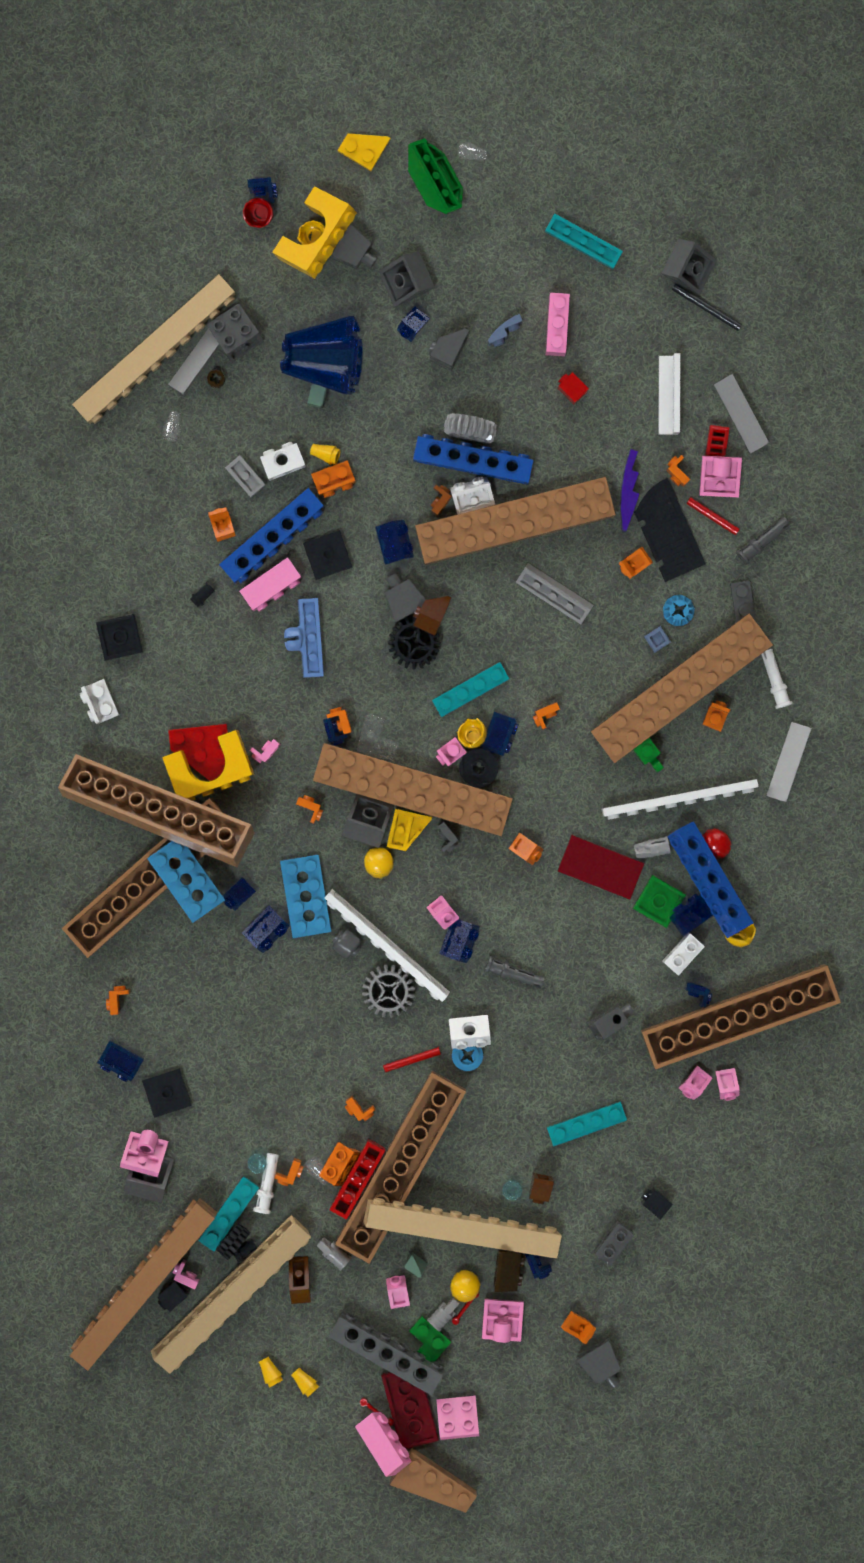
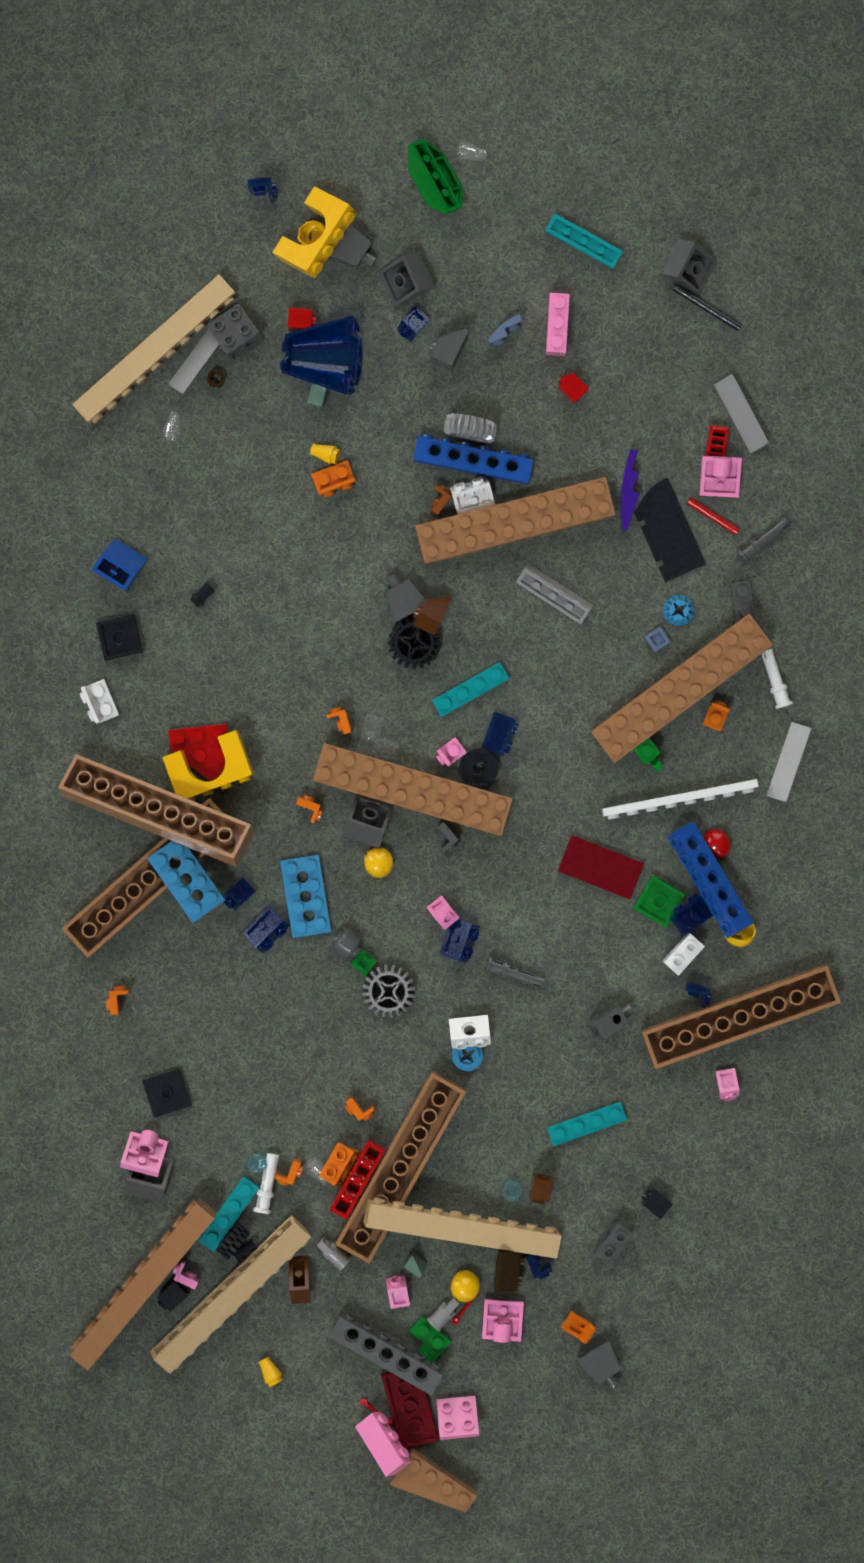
clear blue bracket [97,1040,144,1082] -> none
orange bracket [208,507,236,542] -> none
blue brick [219,488,324,584] -> none
light grey plate [225,455,266,498] -> none
bright pink brick [240,557,302,612] -> none
red hair [243,198,273,228] -> none
bright pink bracket [250,739,281,763] -> none
white brick [260,442,306,481] -> none
medium blue plate [284,598,324,678] -> none
yellow cone [291,1367,319,1397] -> none
black plate [303,530,353,580] -> none
clear blue bracket [323,718,348,745] -> none
white plate [325,889,450,1002] -> none
yellow wing [338,133,391,171] -> none
clear blue bracket [375,520,414,565] -> none
red bar [383,1047,441,1073] -> none
yellow wing [387,809,432,851] -> none
yellow hair [457,718,487,748] -> none
orange bracket [509,833,543,865] -> none
orange bracket [533,702,560,730] -> none
orange bracket [619,547,653,579] -> none
light grey hinge [634,836,671,858] -> none
white fence [658,353,680,435] -> none
orange bracket [667,455,690,487] -> none
bright pink bracket [679,1066,712,1100] -> none
none -> blue slope [92,539,148,593]
none -> red brick [287,307,317,332]
none -> green tile [350,949,377,976]

